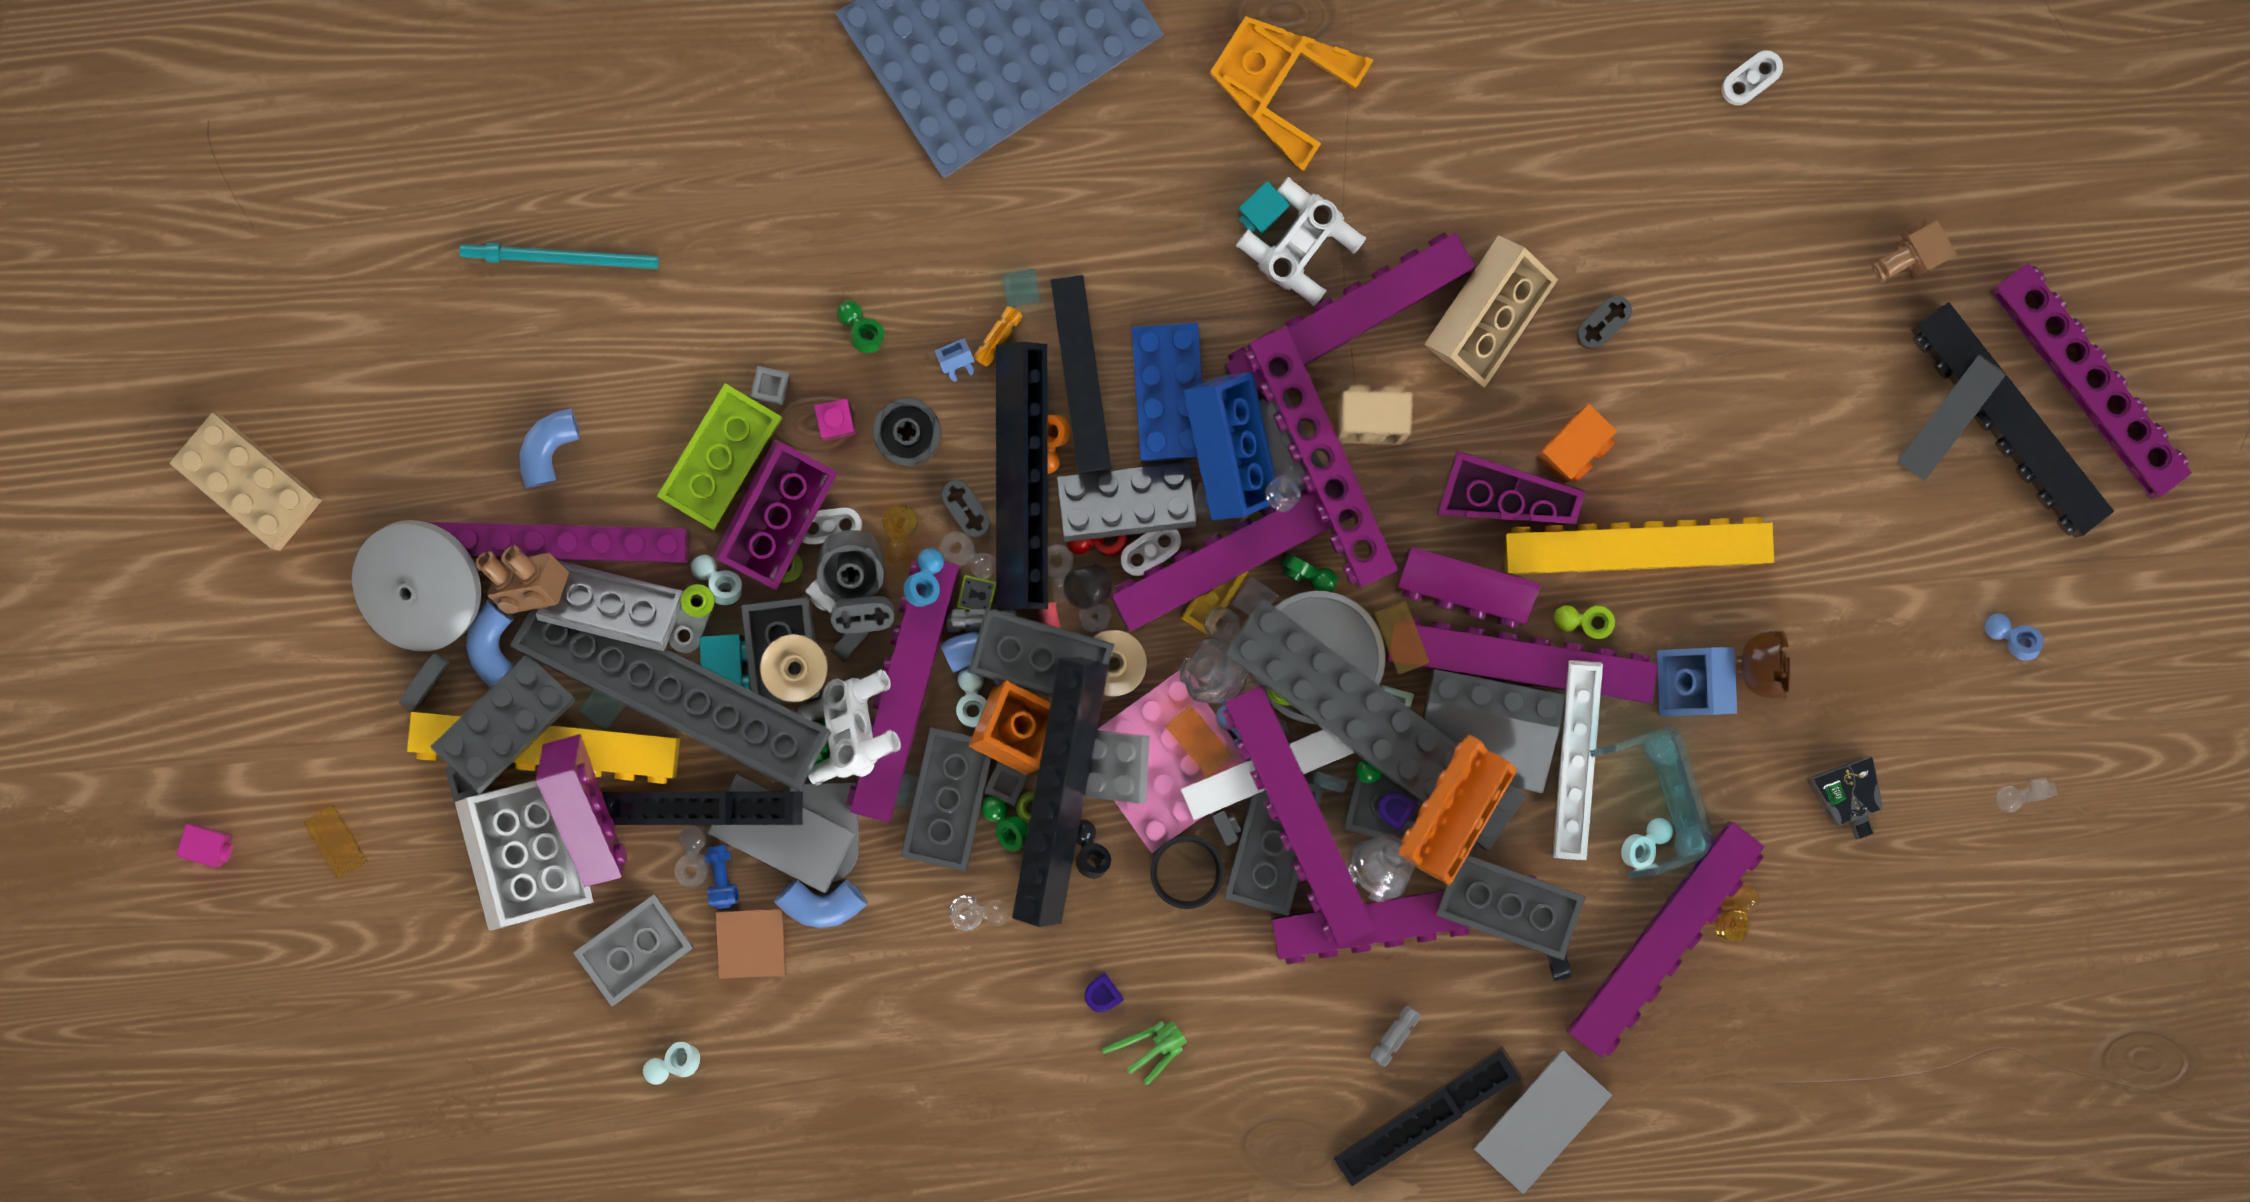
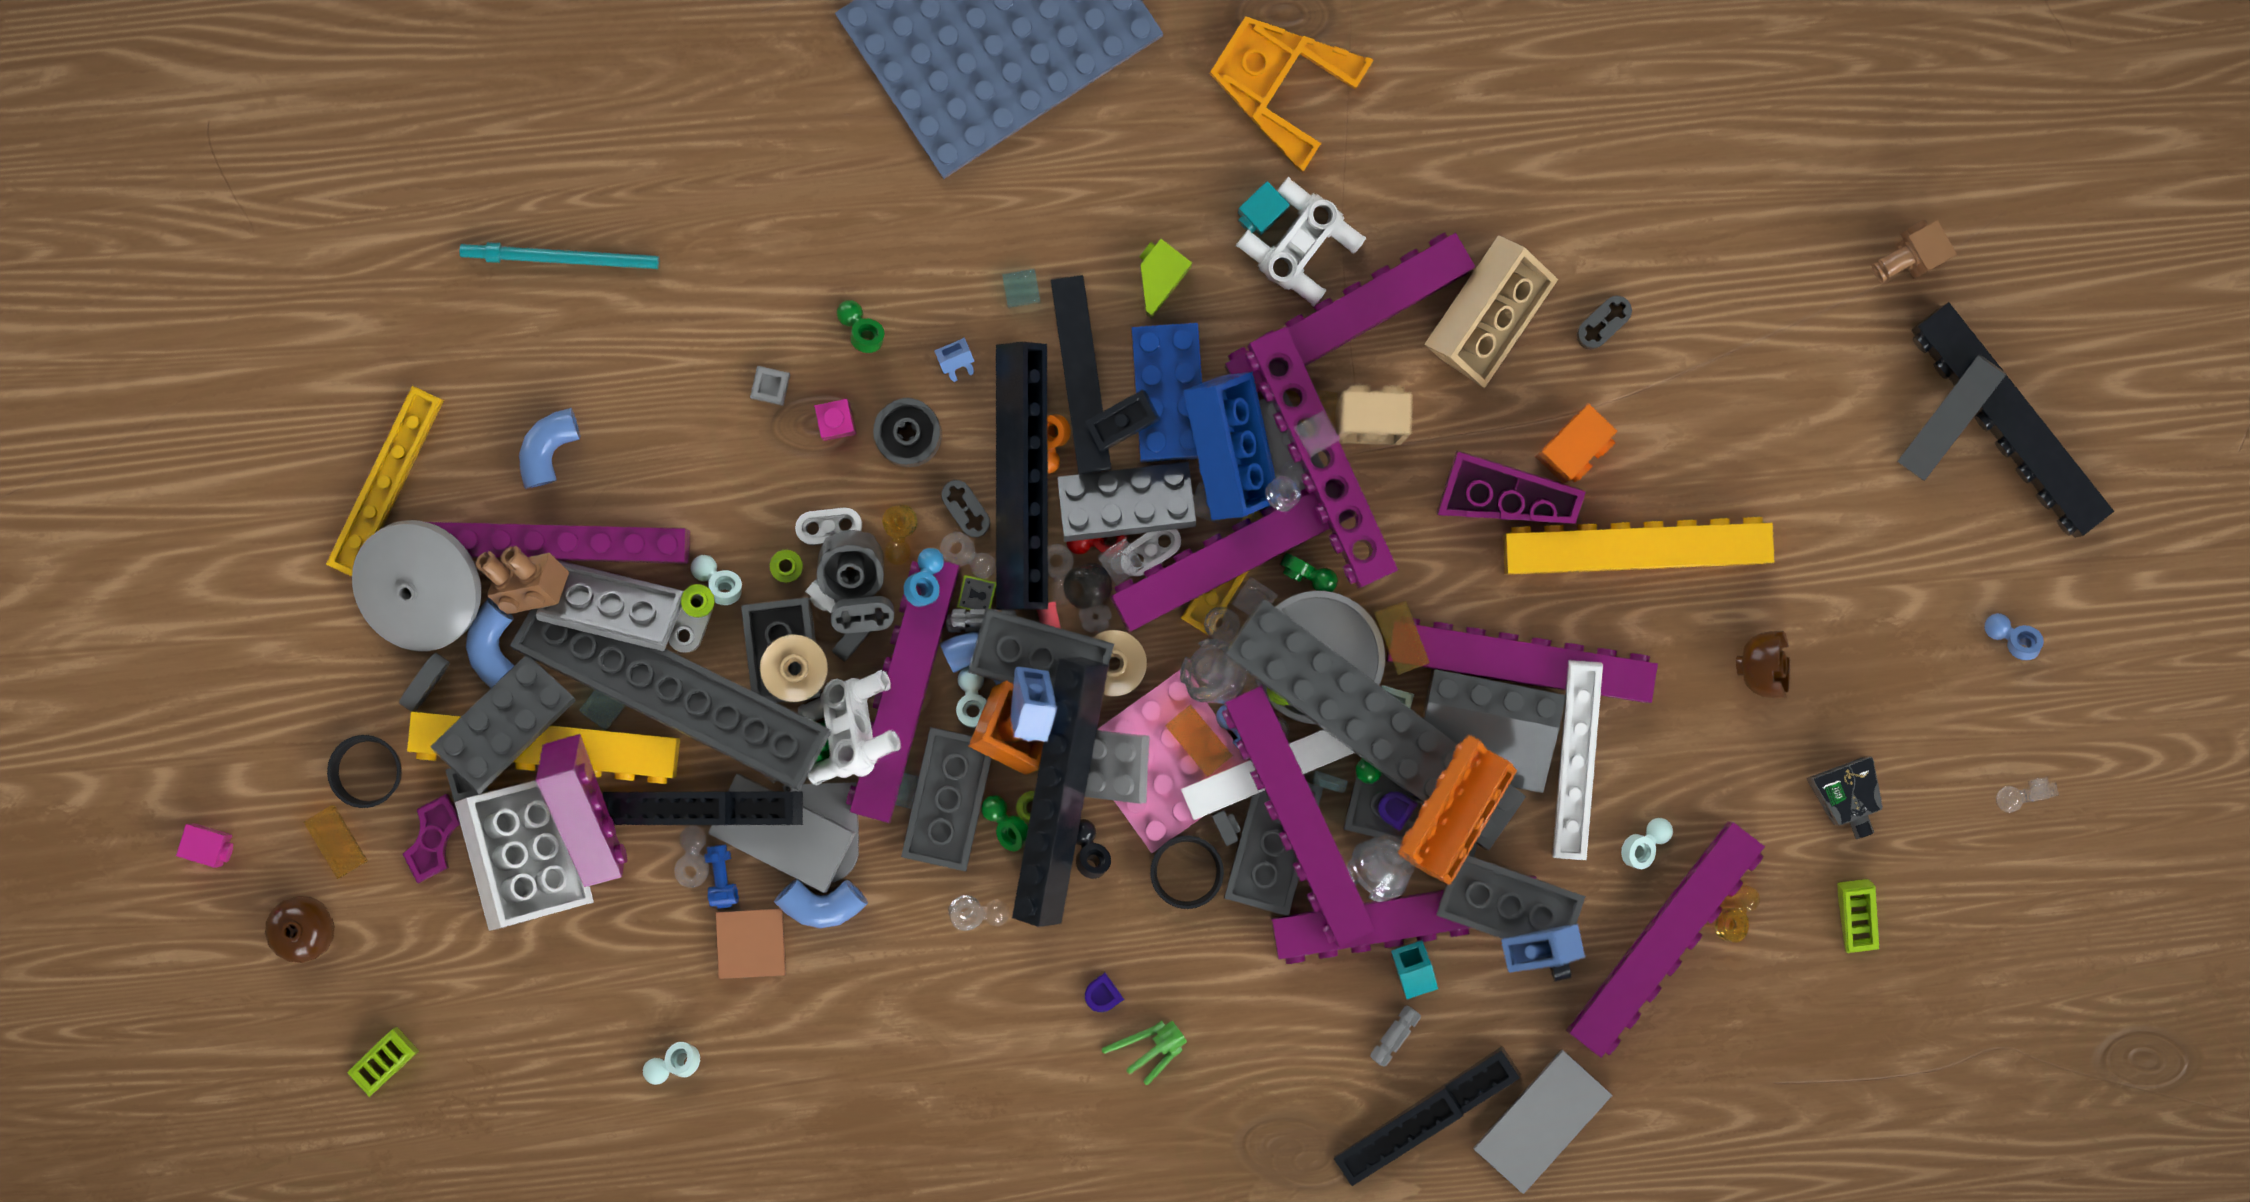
tan brick [169,412,322,551] -> none
light grey plate [573,894,694,1007] -> none
lime plate [657,383,783,531] -> none
teal brick [699,634,751,690] -> none
magenta slope [712,440,838,590] -> none
light orange axle [974,306,1022,367] -> none
dark grey plate [984,762,1028,806] -> none
magenta slope [1396,547,1541,629] -> none
lime plate [1553,605,1615,640] -> none
clear light blue windscreen [1590,726,1714,879] -> none
medium blue slope [1657,647,1737,716] -> none
white plate [1722,51,1783,105] -> none
magenta brick [1989,263,2192,499] -> none
none -> reddish brown cylinder [265,896,335,963]
none -> yellow tile [326,386,444,577]
none -> black tyre [327,735,402,808]
none -> lime slope [347,1027,419,1097]
none -> magenta tile [403,794,461,883]
none -> medium blue slope [1011,666,1057,741]
none -> black plate [1085,390,1160,452]
none -> clear plate [1098,538,1144,585]
none -> lime slope [1139,239,1192,319]
none -> clear tile [1294,411,1340,457]
none -> teal brick [1391,940,1438,999]
none -> medium blue slope [1501,924,1585,973]
none -> lime slope [1837,879,1879,953]

